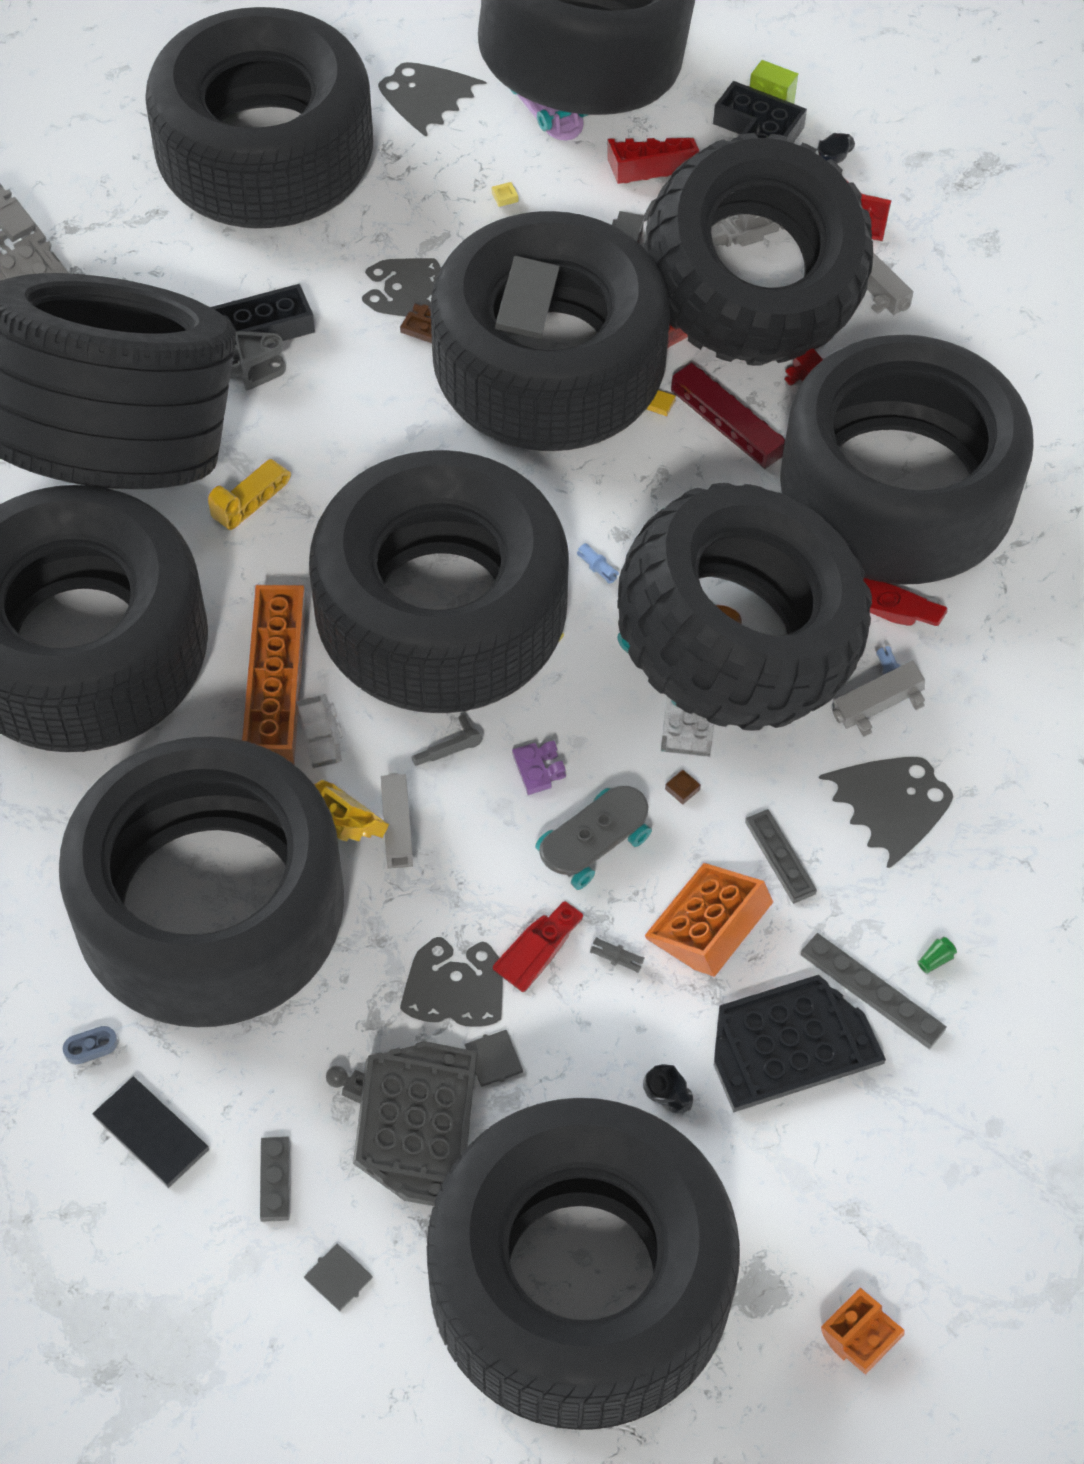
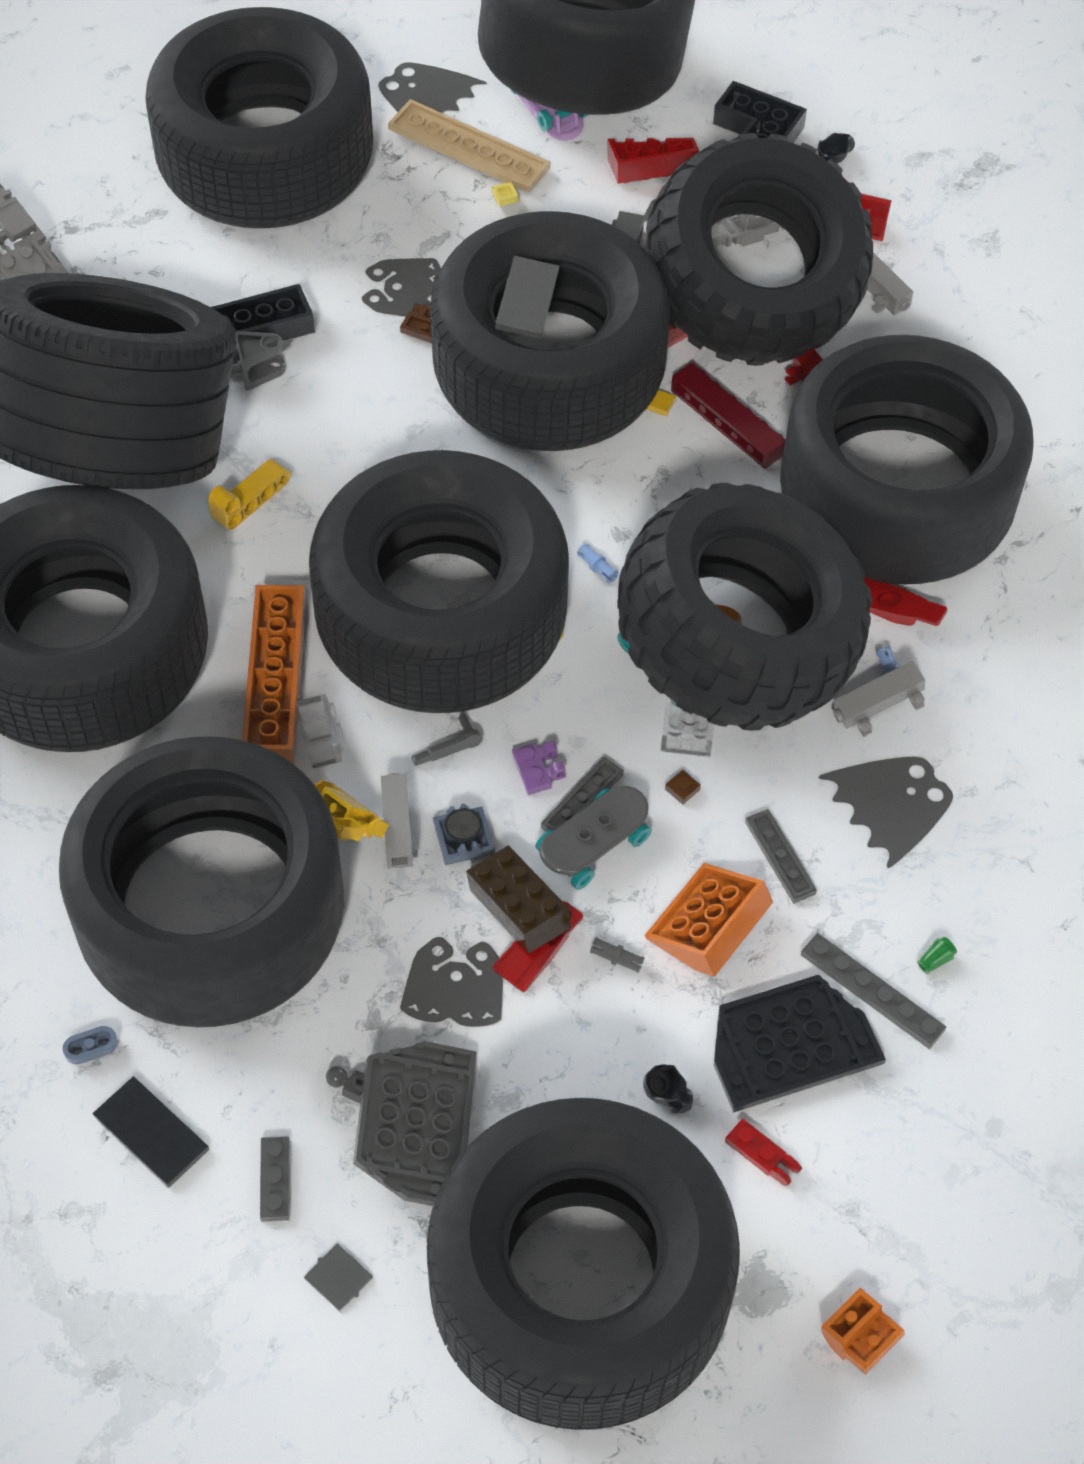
dark grey piece [465,1030,523,1087] -> none
lime brick [749,60,799,104] -> none
none -> tan plate [388,99,551,193]
none -> piece [433,803,495,865]
none -> dark brown brick [466,845,571,954]
none -> dark grey tile [541,757,624,832]
none -> red hinge [725,1118,802,1186]

